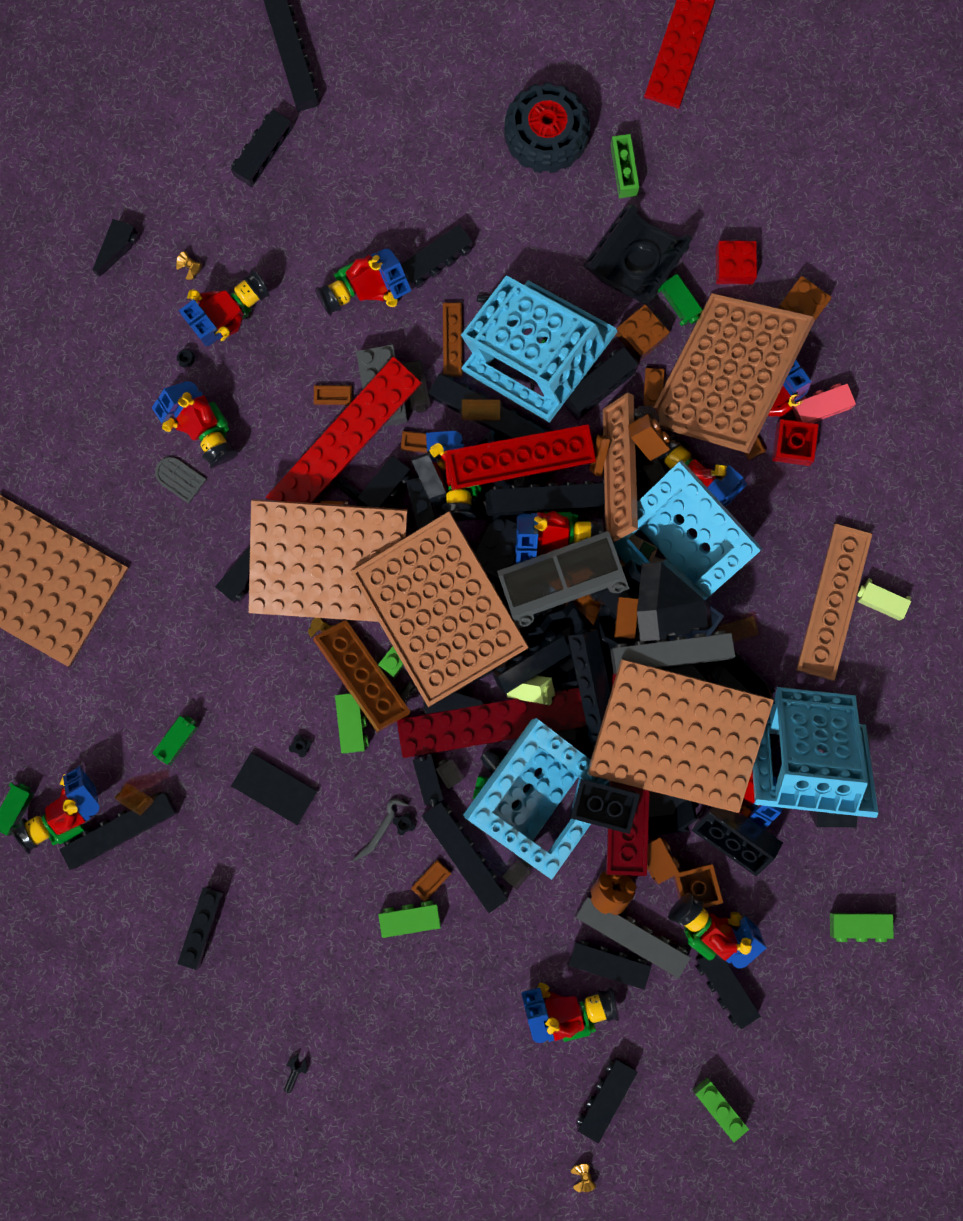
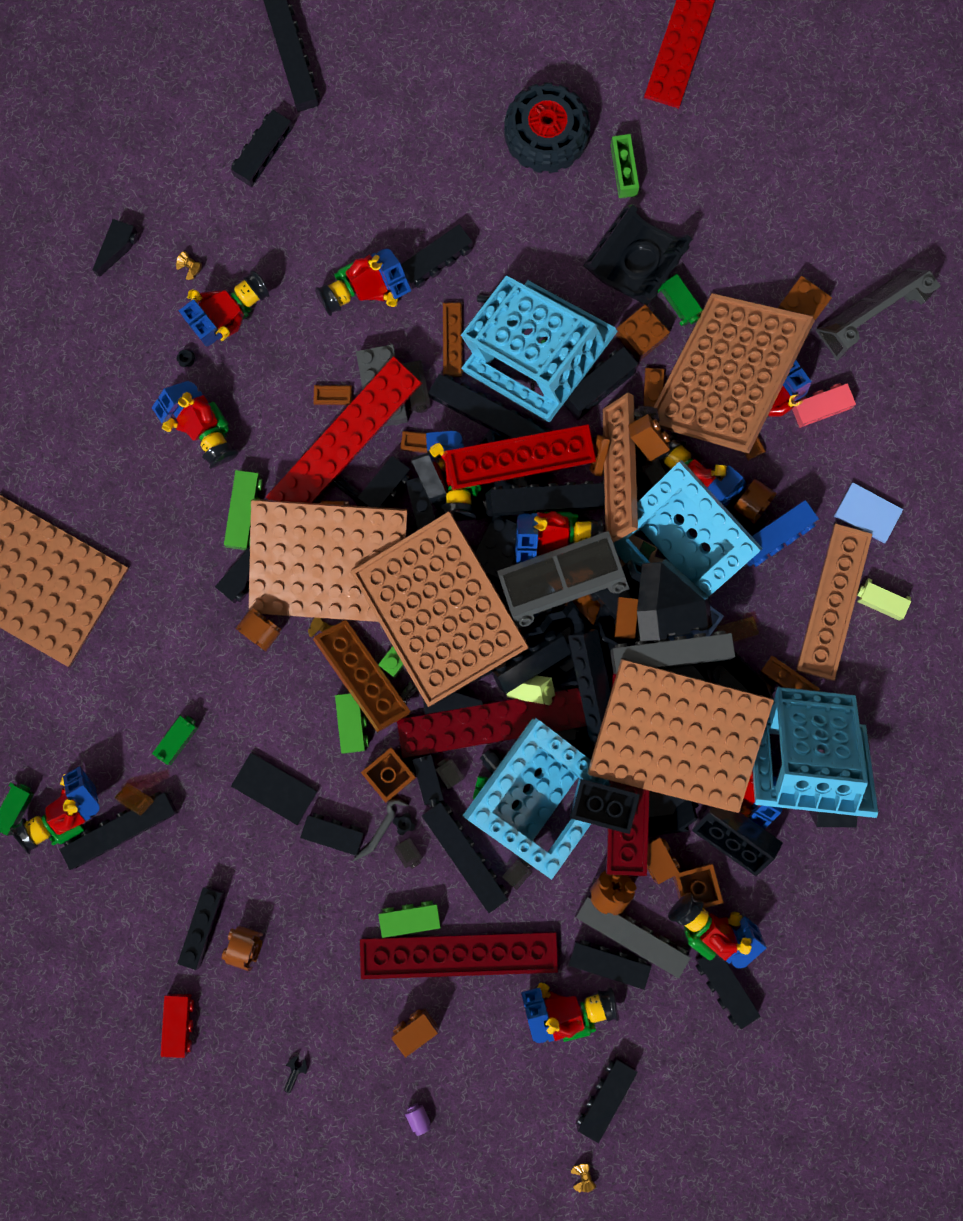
dark grey window [155,457,206,504] -> none
black plate [289,735,312,758] -> none
dark orange tile [411,860,451,902] -> none
clear orange tile [462,400,500,420] -> none
bright green brick [693,1077,749,1142] -> none
red brick [716,241,757,284] -> none
red brick [772,419,819,466] -> none
bright green brick [830,913,894,942] -> none
none -> red brick [161,994,194,1058]
none -> dark orange brick [222,926,263,971]
none -> bright green brick [224,470,263,550]
none -> dark orange brick [235,608,281,652]
none -> black brick [300,813,364,856]
none -> dark red plate [360,932,558,979]
none -> dark orange brick [361,748,417,803]
none -> dark orange brick [391,1009,439,1058]
none -> clear smoke brick [393,837,423,869]
none -> medium lavender brick [405,1103,431,1136]
none -> dark orange brick [733,478,777,524]
none -> blue brick [746,500,819,567]
none -> dark orange plate [760,656,820,691]
none -> windscreen [816,268,941,361]
none -> light blue tile [834,483,903,543]

